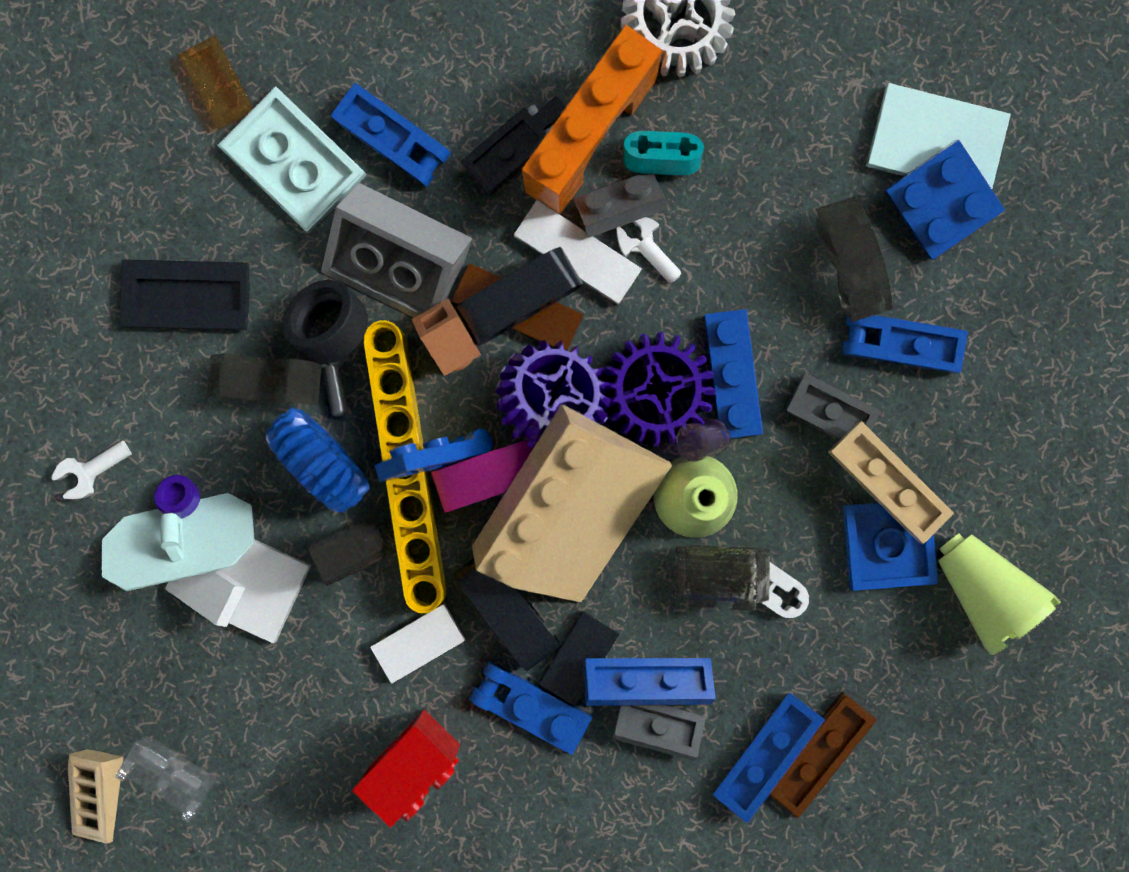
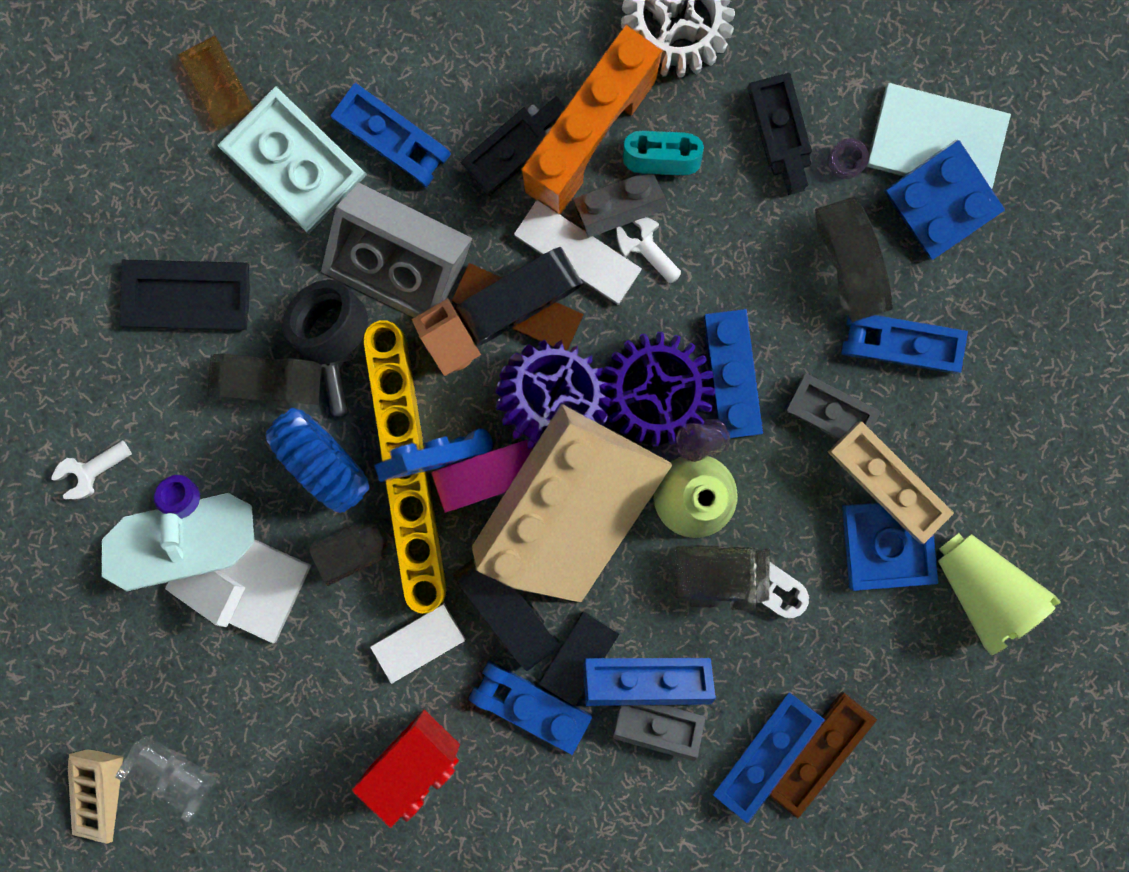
none -> black hinge [747,72,812,195]
none -> clear purple bush [828,138,869,179]

